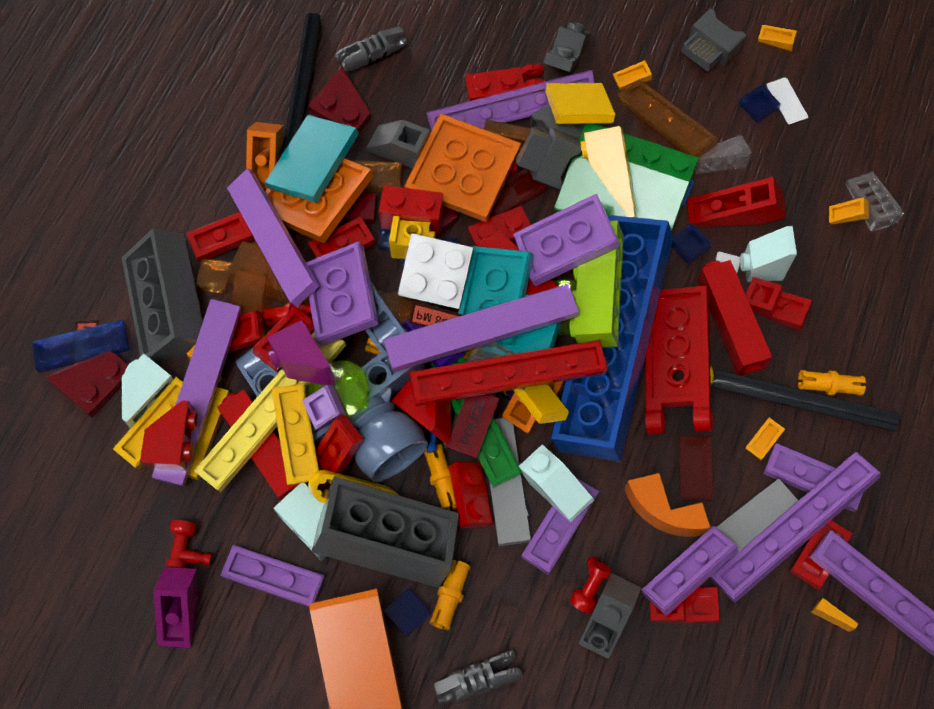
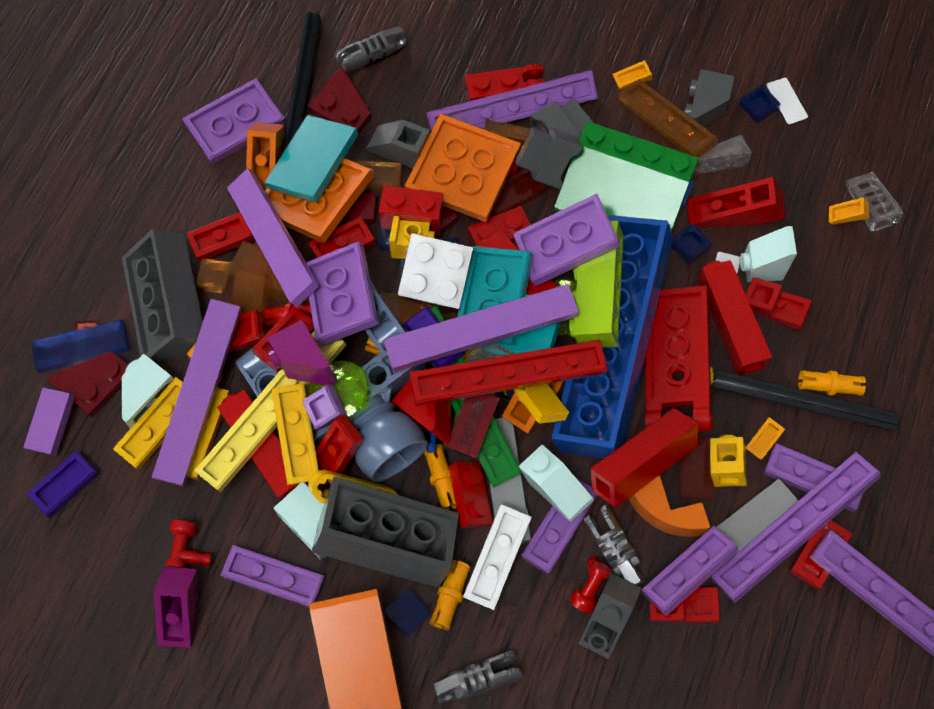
red slope [140,400,198,471] -> none
clear red sticker [409,301,463,327] -> none
dark grey slope [543,21,591,72] -> none
yellow tile [545,83,615,124] -> none
yellow slope [581,126,637,218] -> none
dark grey piece [681,9,747,72] -> none
light orange piece [758,25,797,51] -> none
light orange piece [811,598,858,632] -> none
none -> medium lavender tile [23,388,75,456]
none -> dark purple tile [27,450,99,518]
none -> medium lavender tile [182,78,286,165]
none -> white plate [463,504,531,610]
none -> flat silver hinge [583,504,645,585]
none -> red brick [591,408,698,508]
none -> dark grey slope [683,69,734,133]
none -> yellow brick [710,435,747,487]

